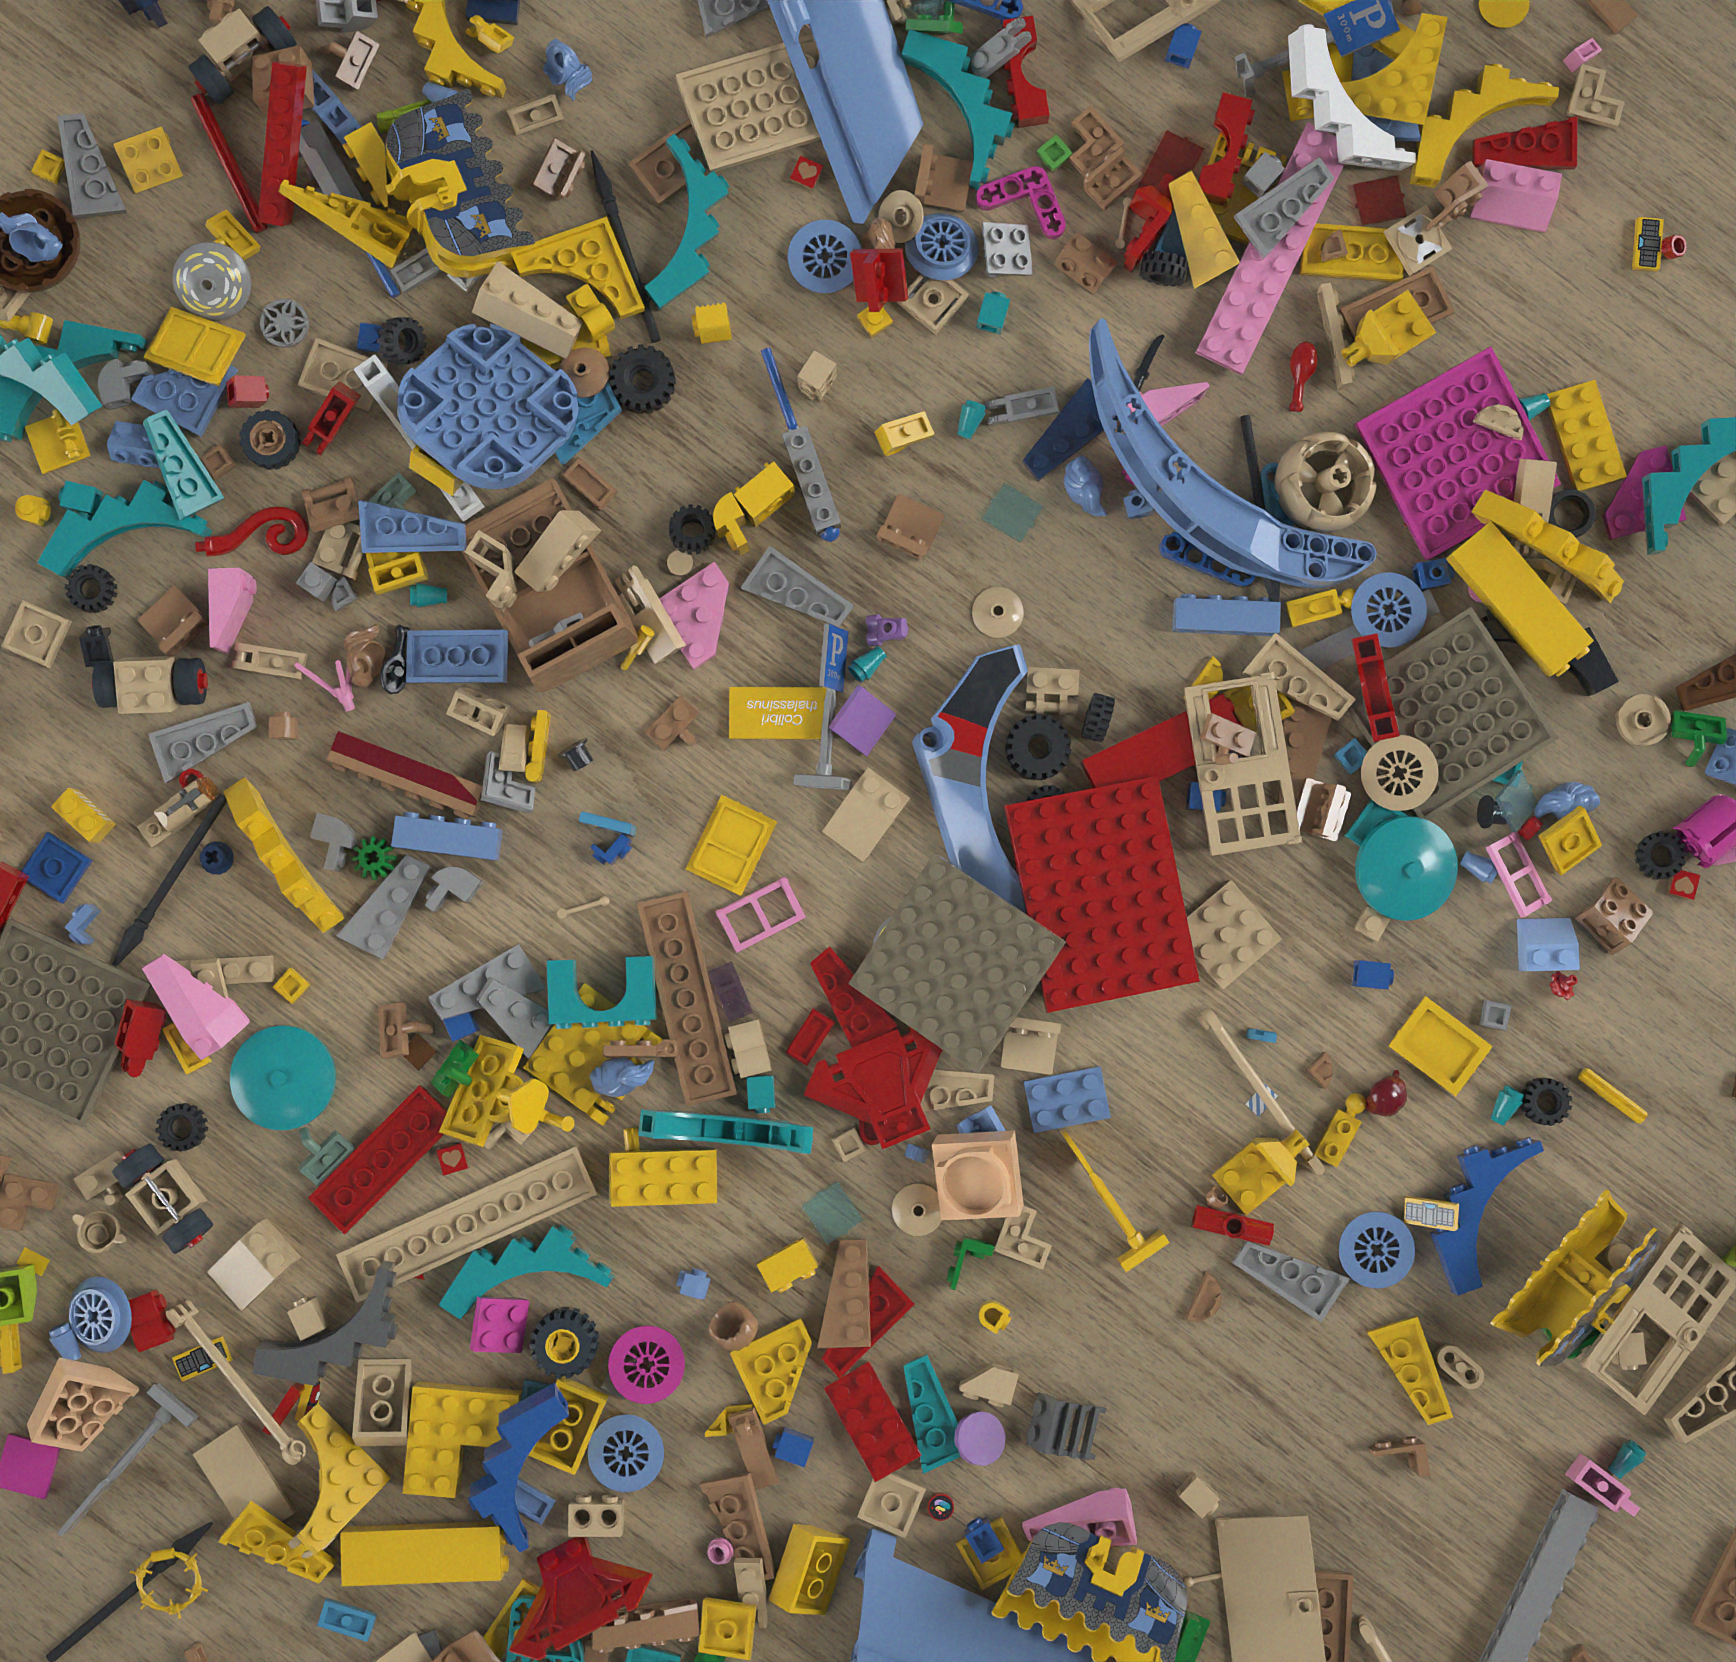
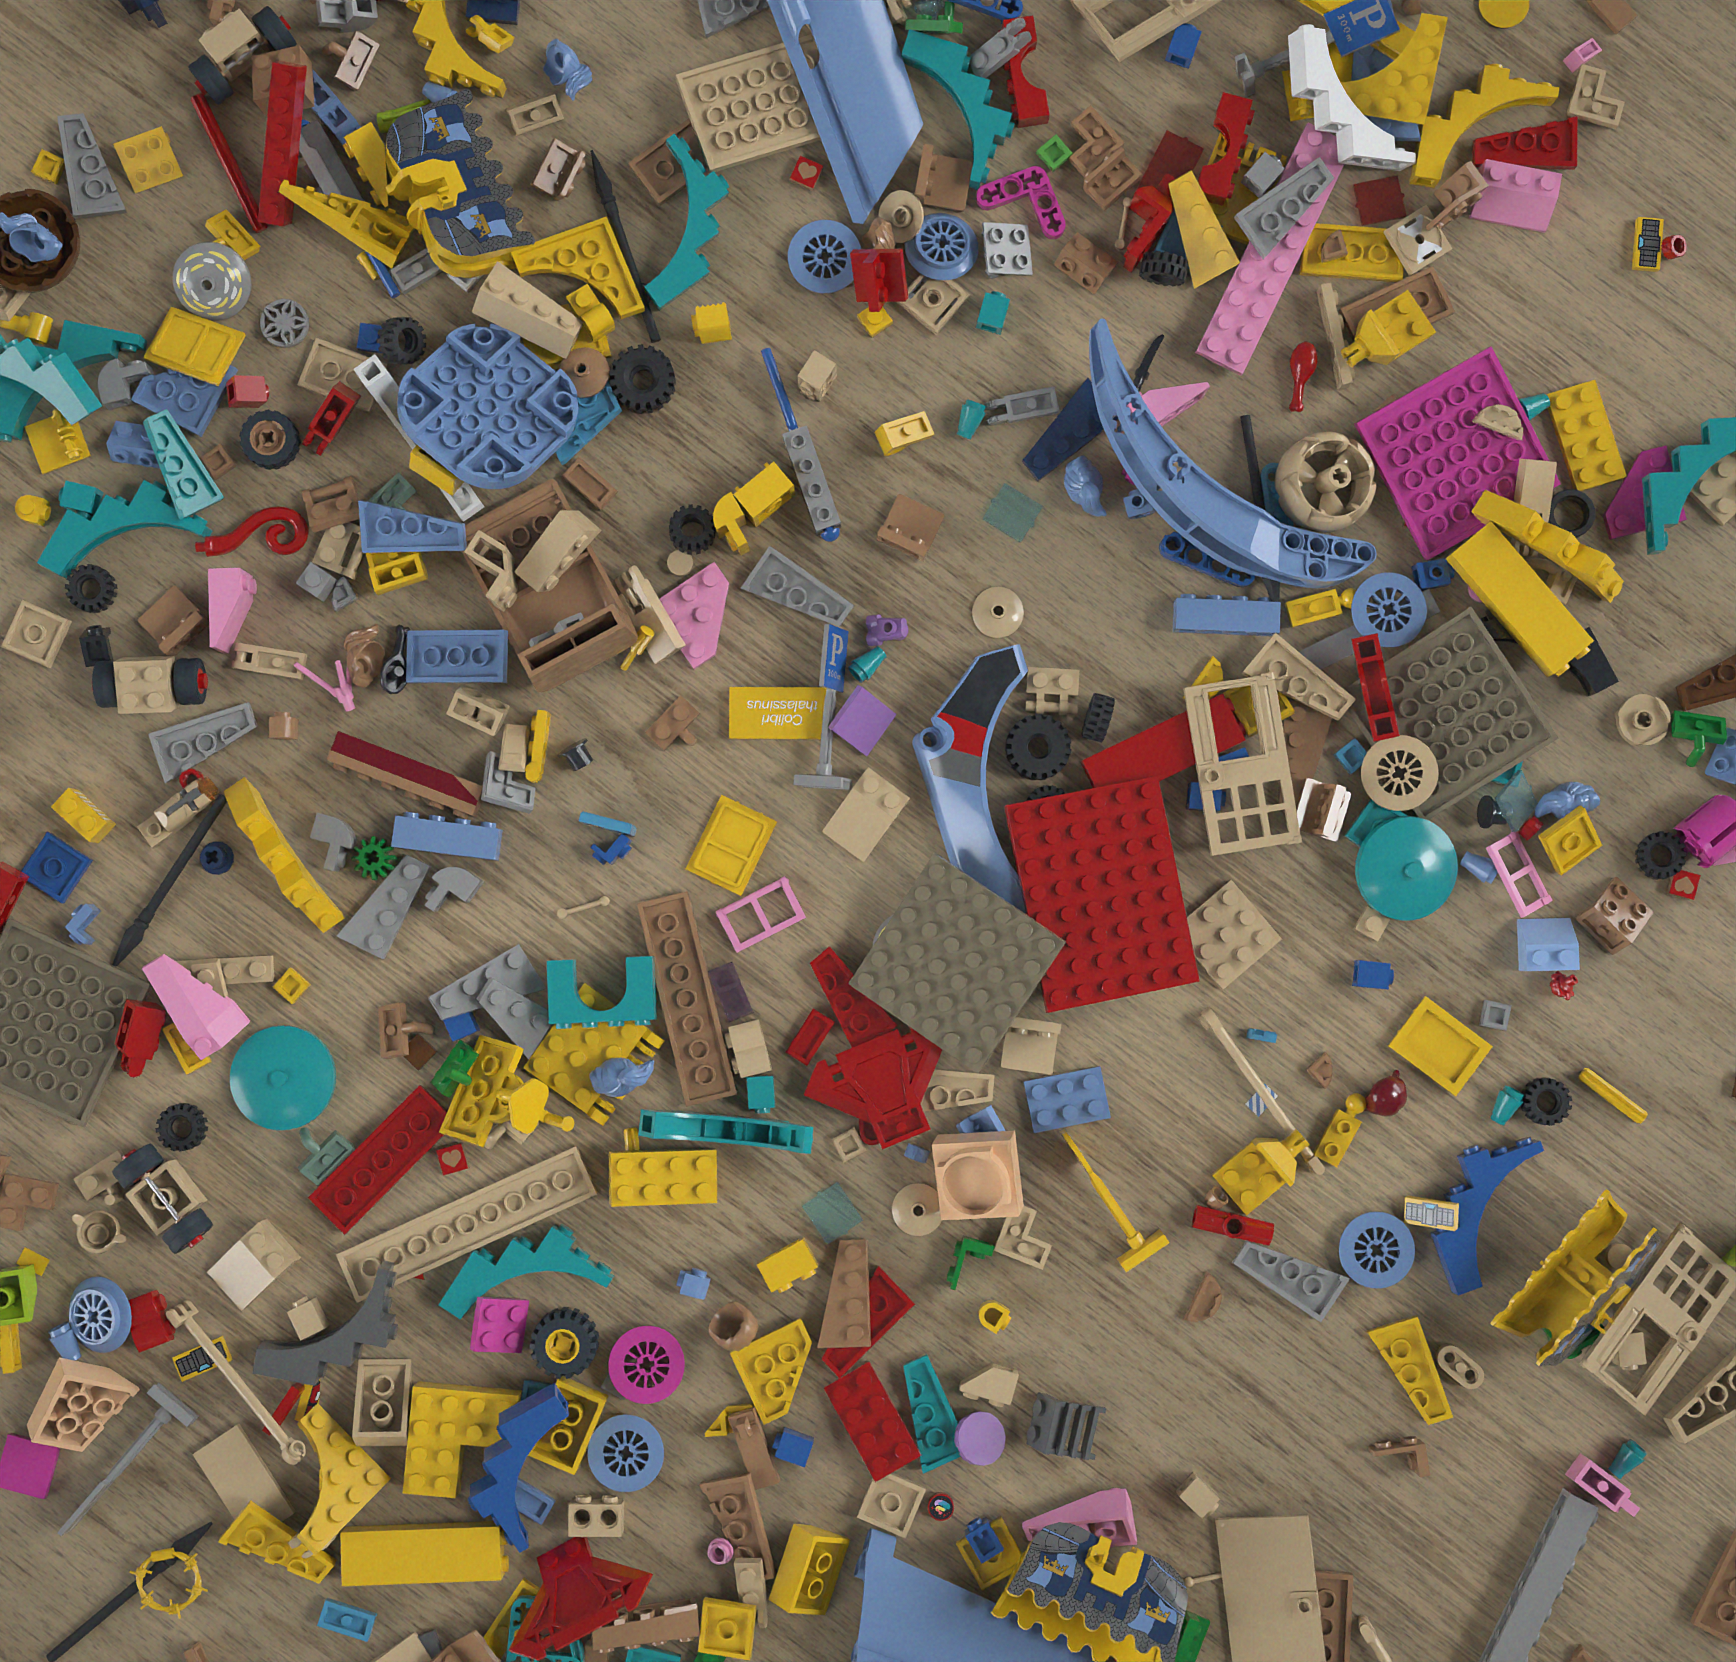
teal cone [410,583,447,608] -> none
medium nougat hinge [603,1039,678,1058] -> none
medium nougat plate [1200,713,1256,765] -> none
none -> yellow piece [356,251,380,281]

